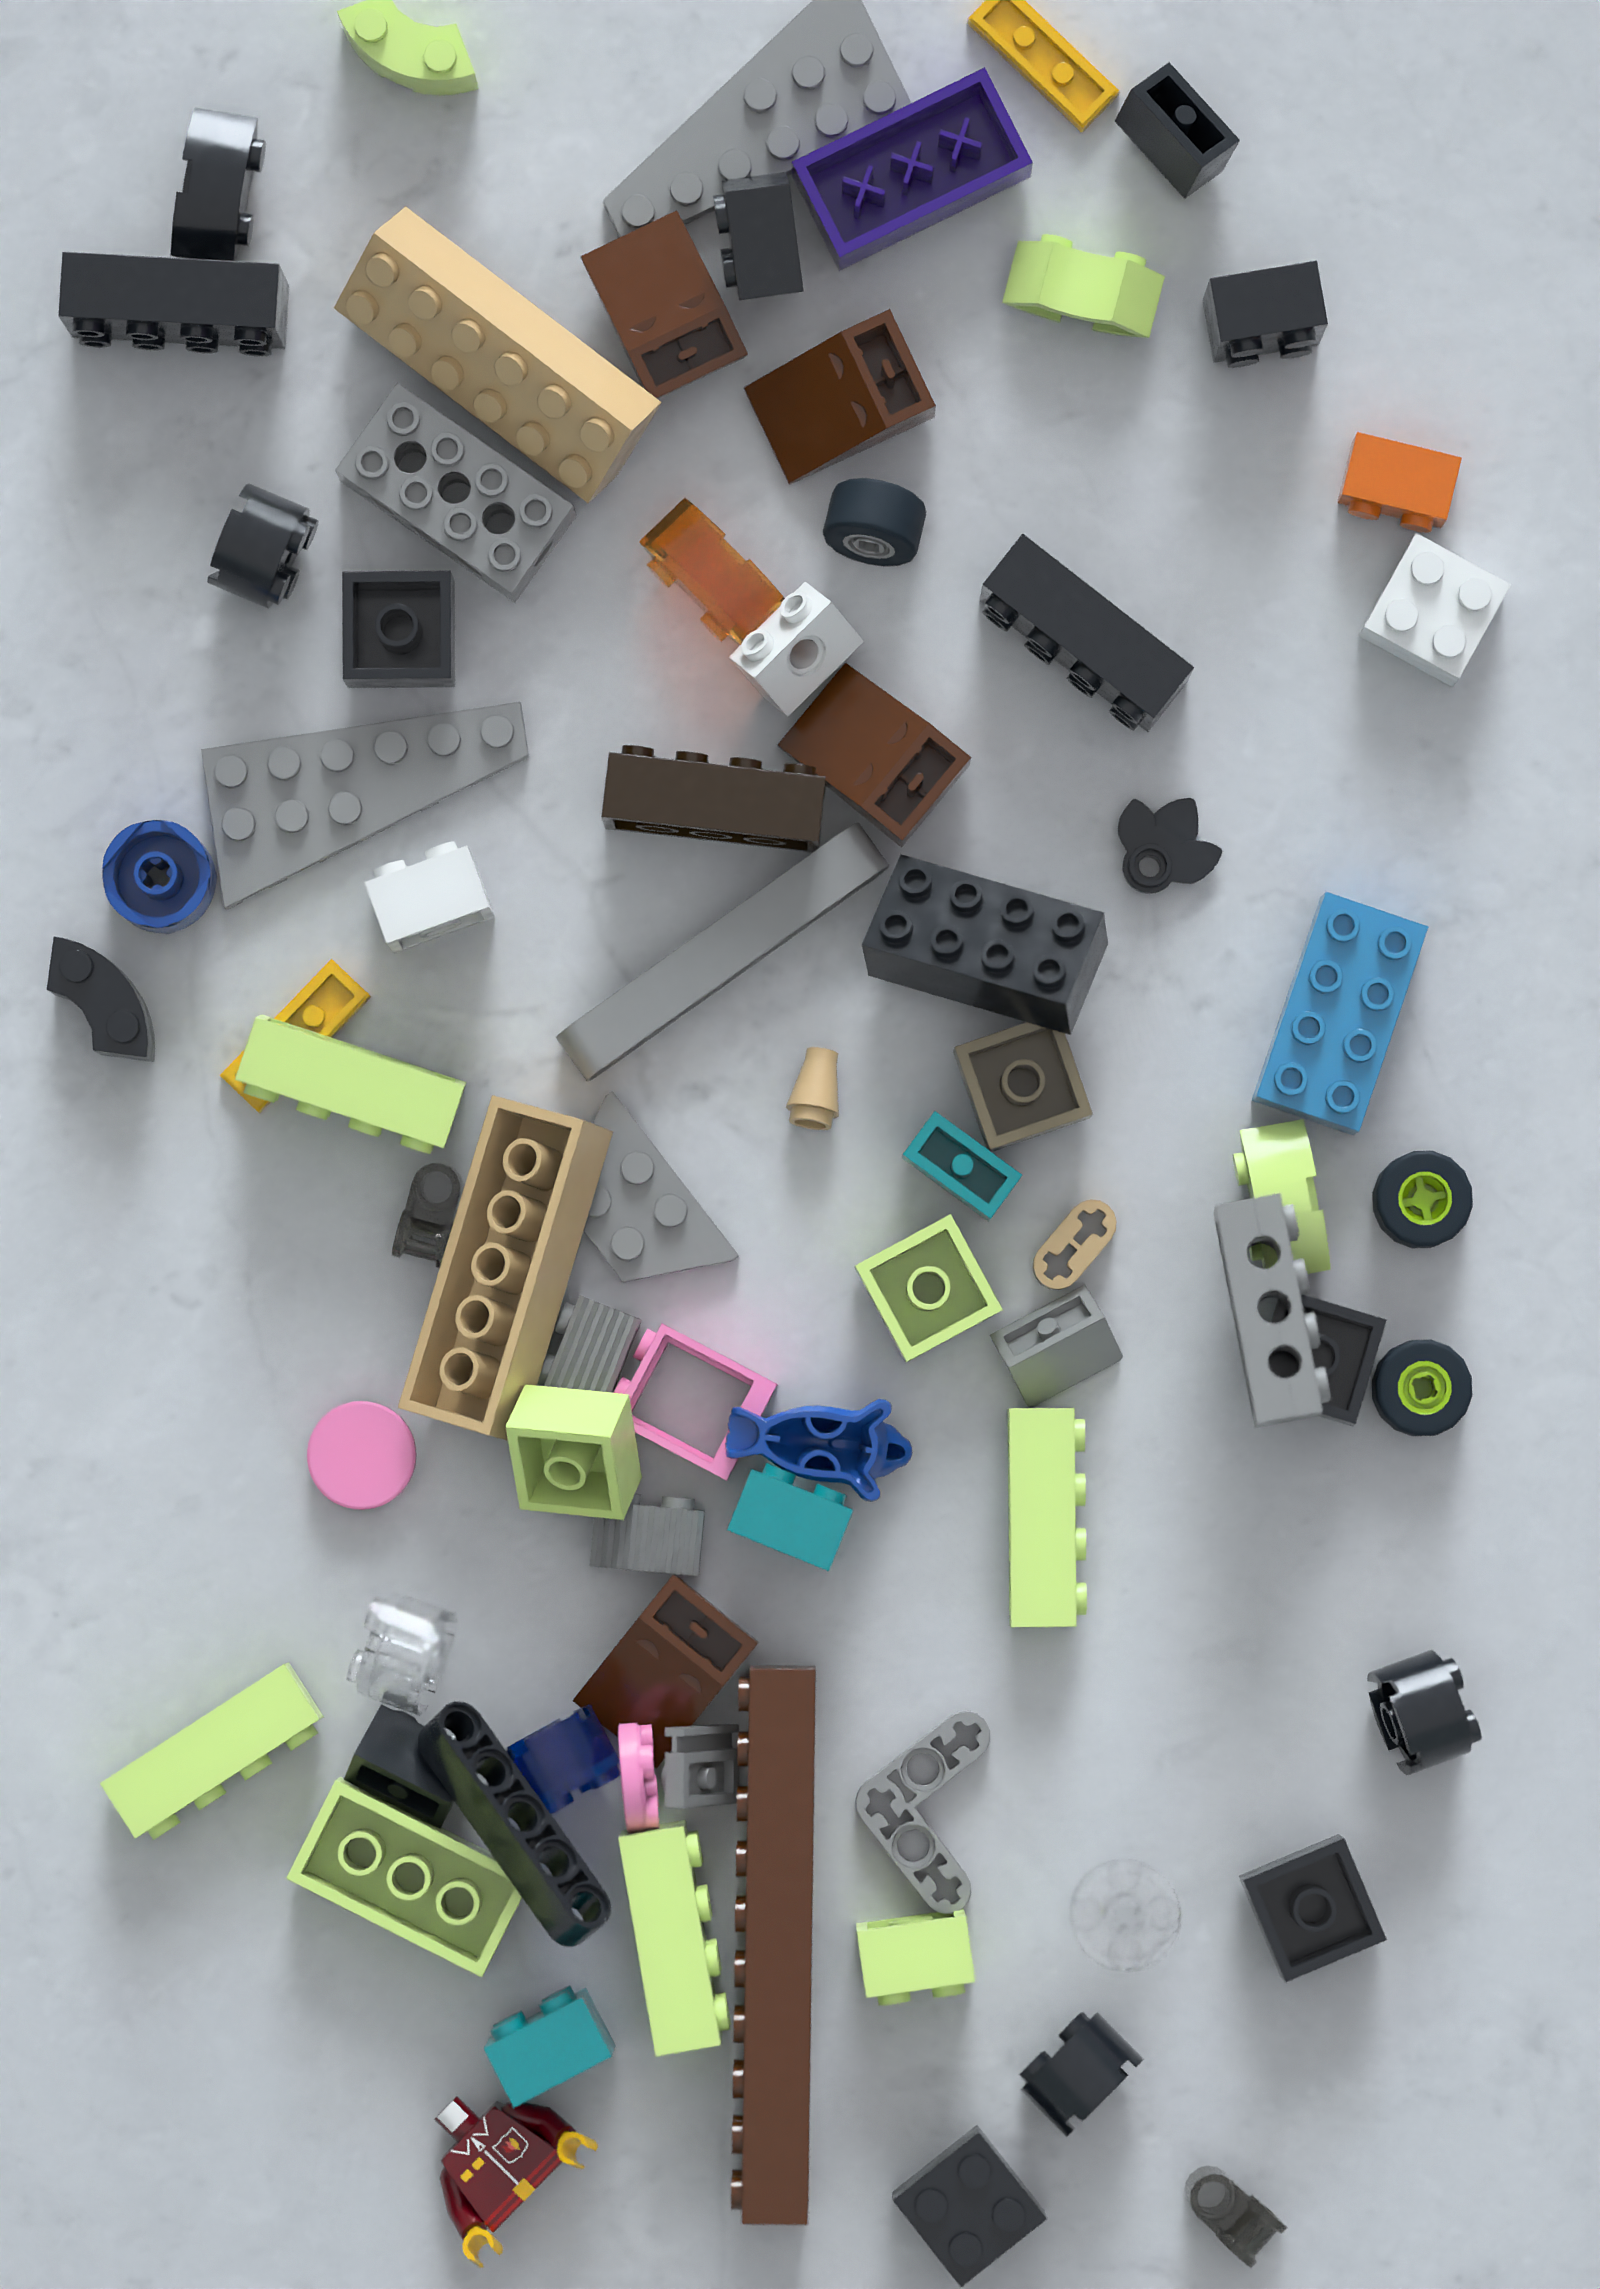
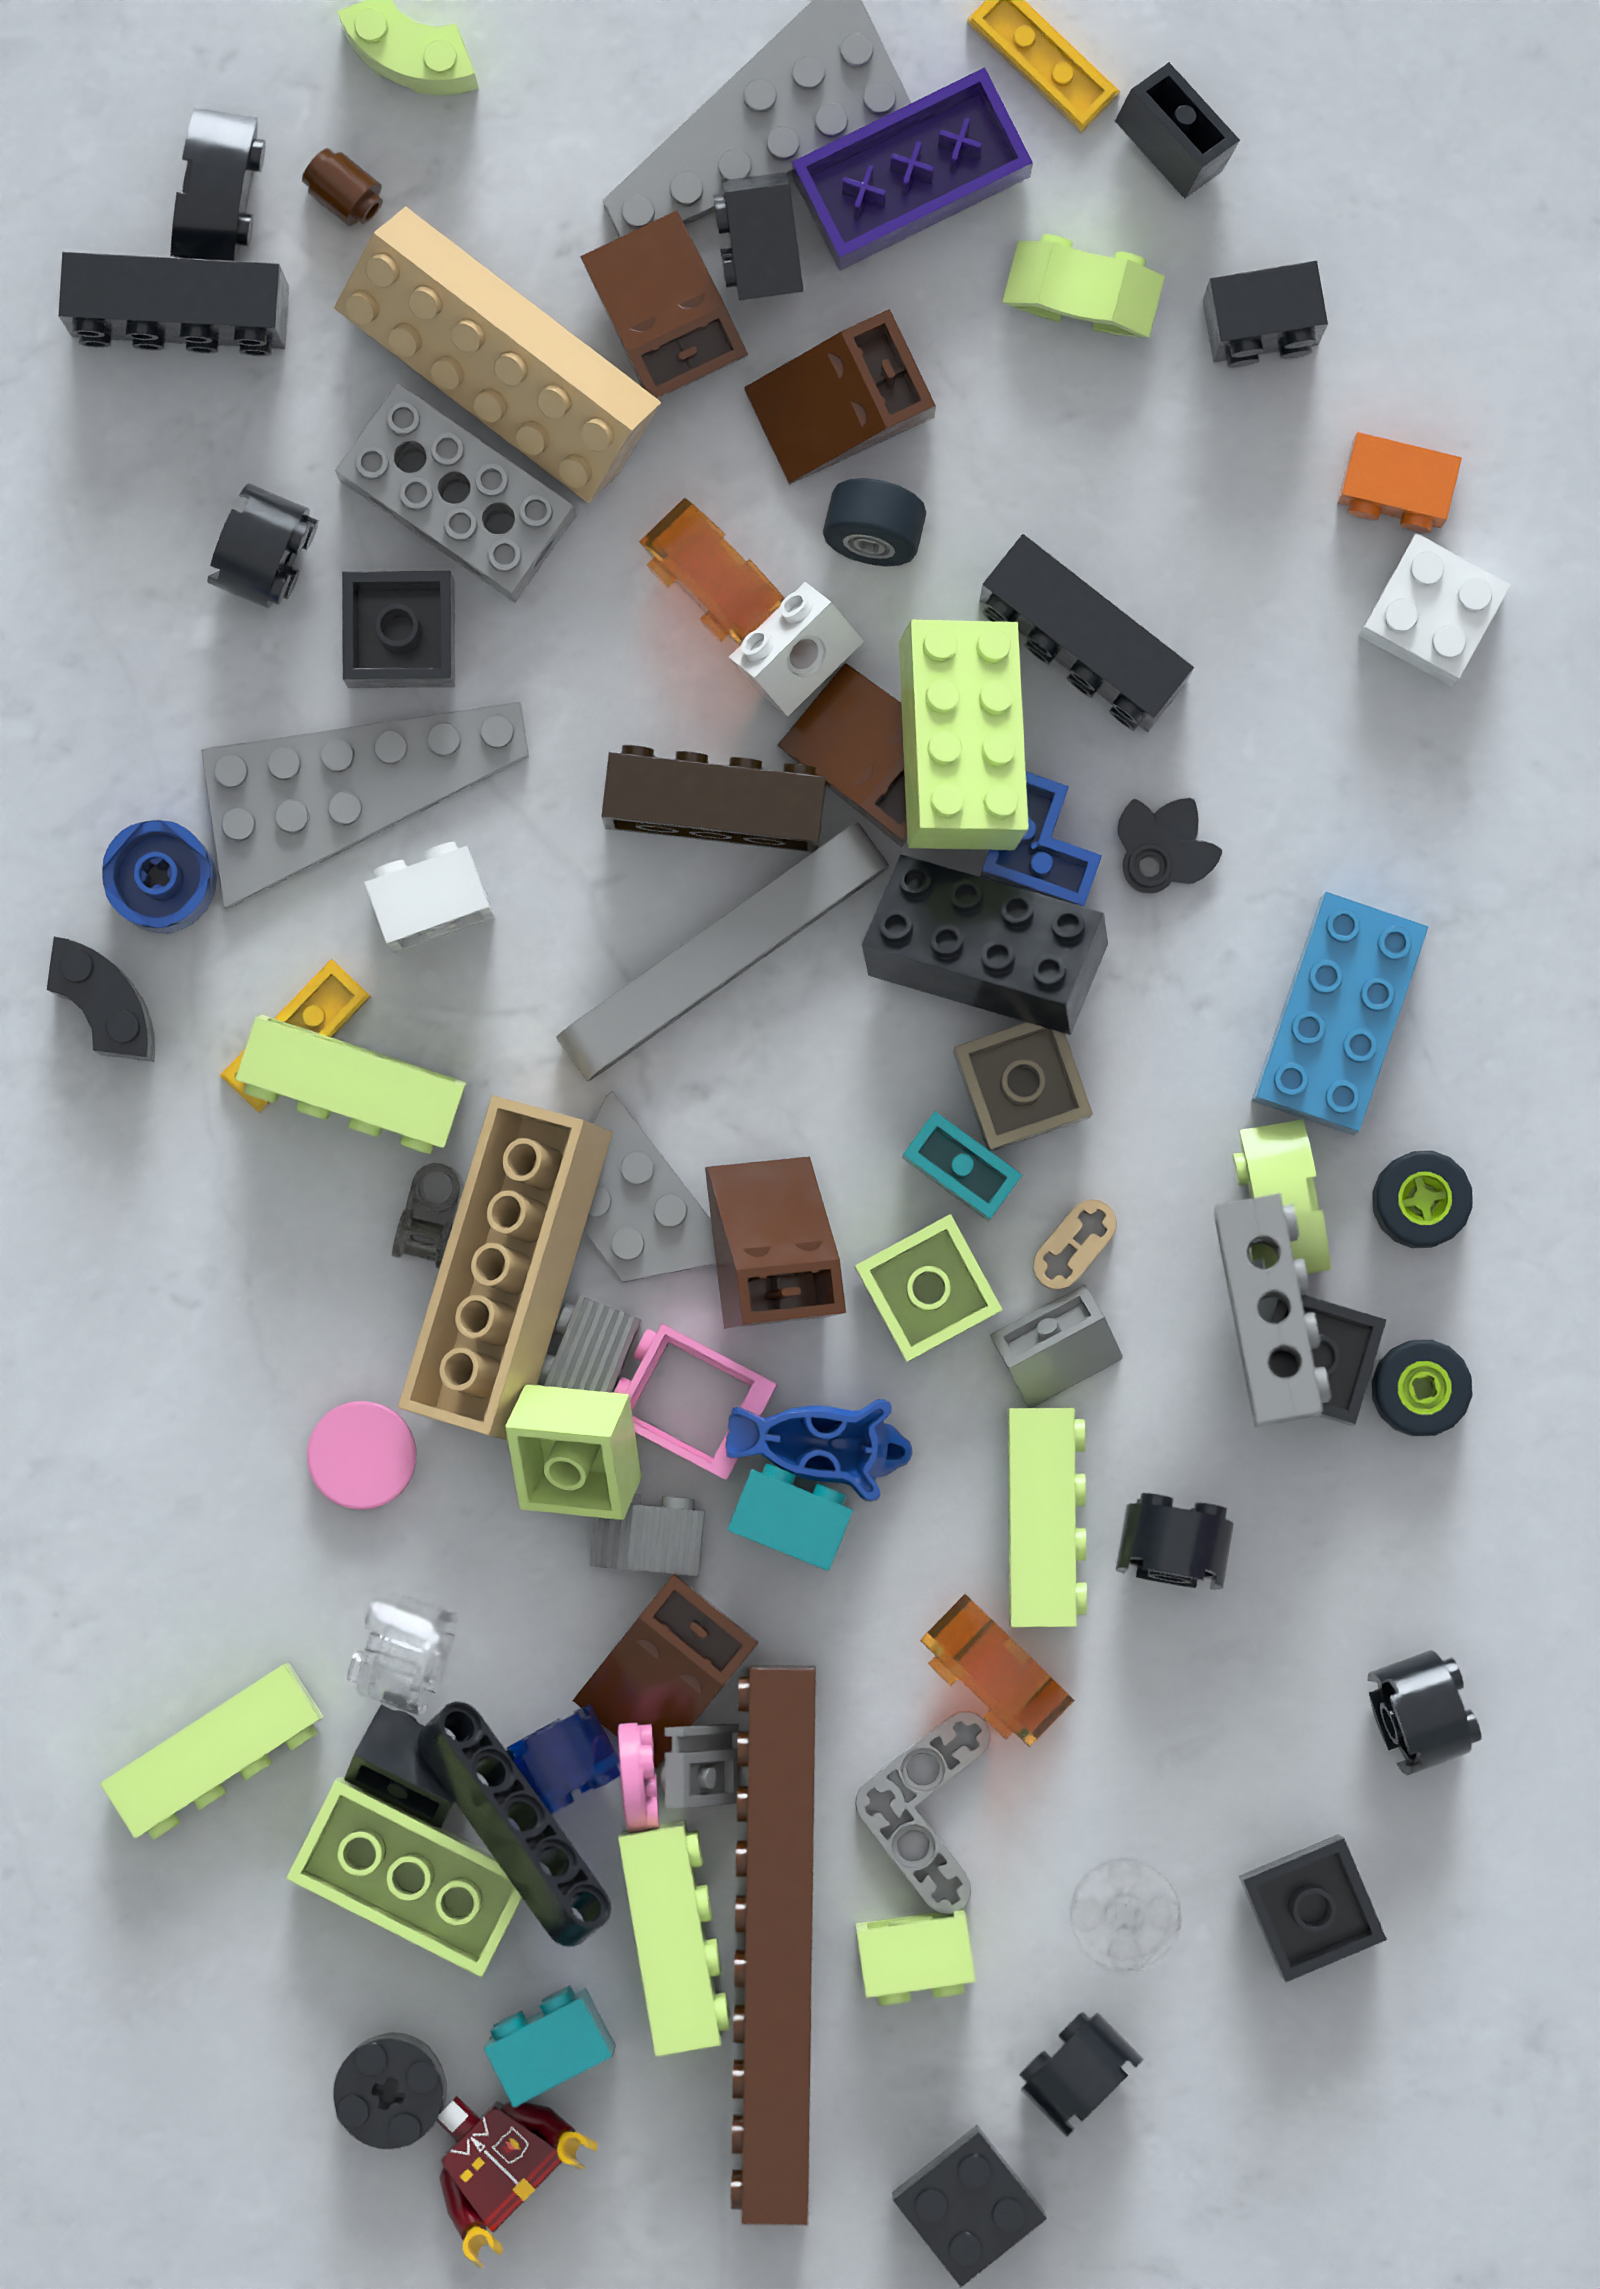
tan cone [786,1047,839,1130] -> none
clear smoke piece [1184,2166,1288,2268] -> none
none -> reddish brown brick [302,148,383,226]
none -> black brick [333,2032,447,2149]
none -> reddish brown slope [705,1156,846,1329]
none -> yellowish green brick [899,620,1028,850]
none -> clear orange brick [920,1594,1075,1747]
none -> blue brick [980,771,1102,907]
none -> black brick [1116,1493,1234,1590]

